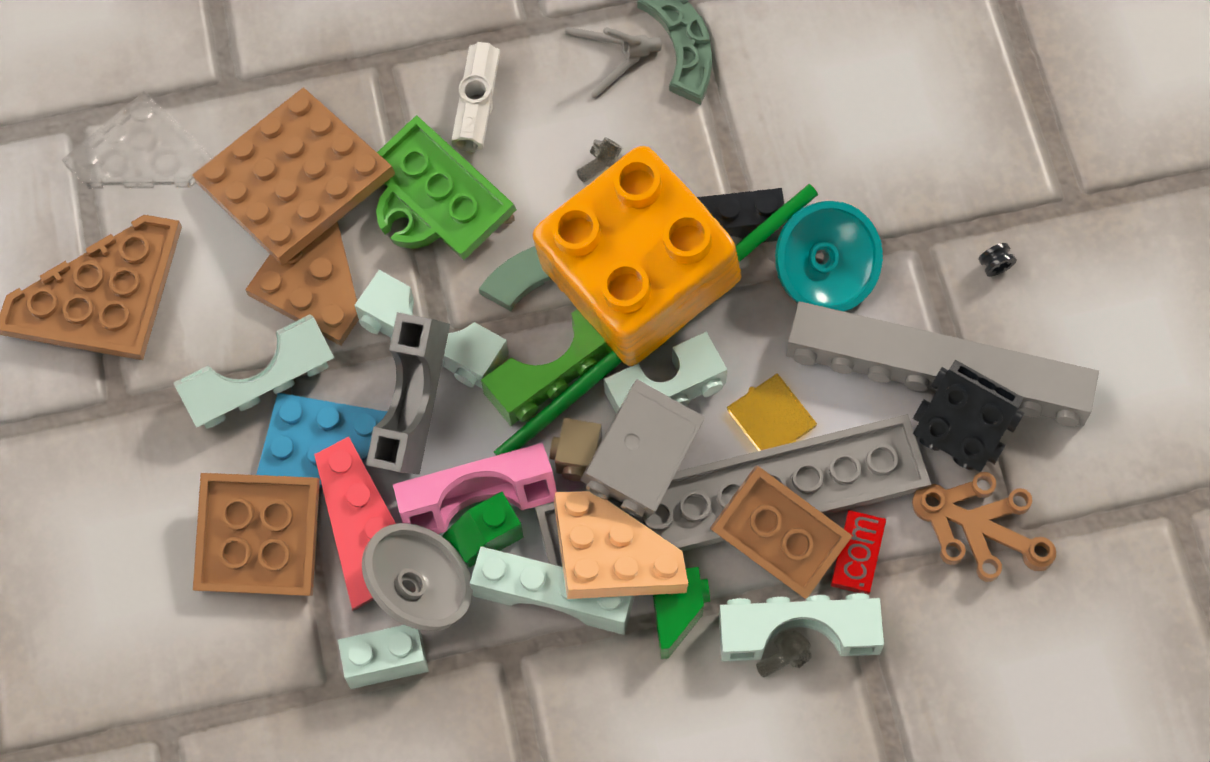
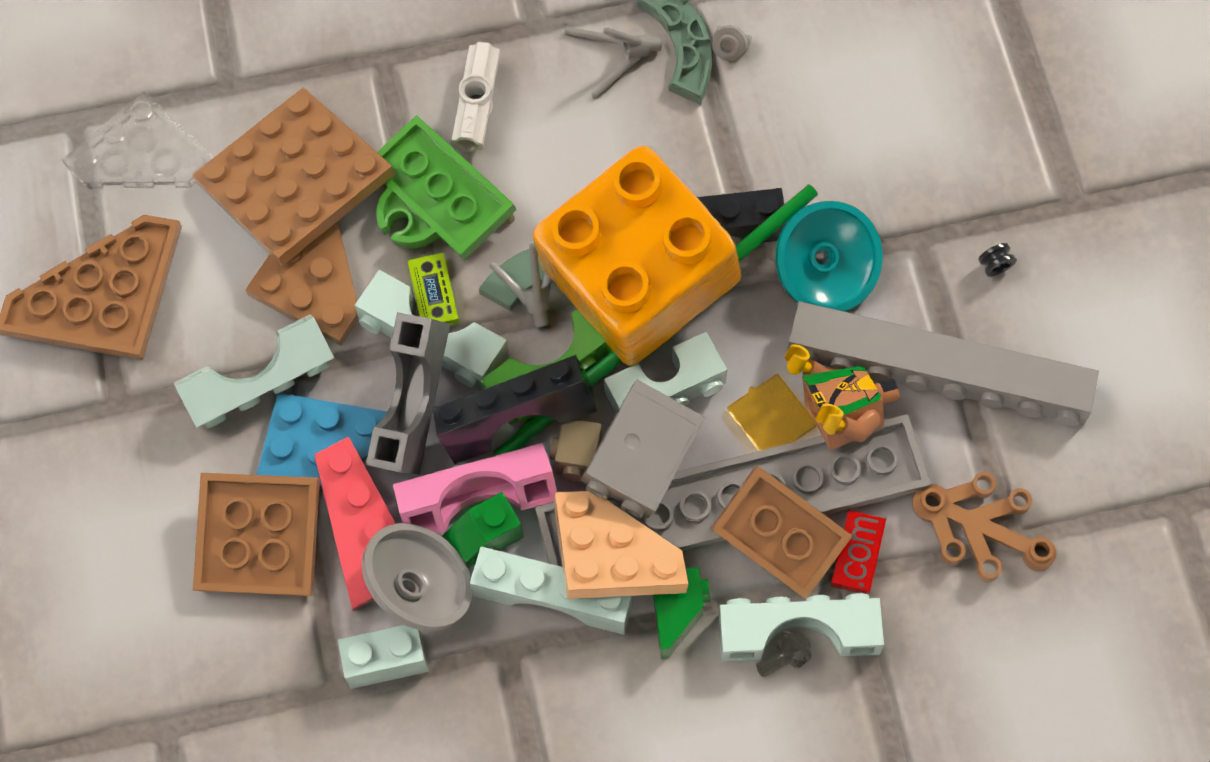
clear smoke plate [577,137,623,182] -> none
black brick [913,360,1024,472] -> none
none -> lime tile [407,252,460,326]
none -> black arch [433,355,598,464]
none -> light grey plant [490,243,552,327]
none -> light grey plate [711,25,752,61]
none -> torso [784,344,900,450]

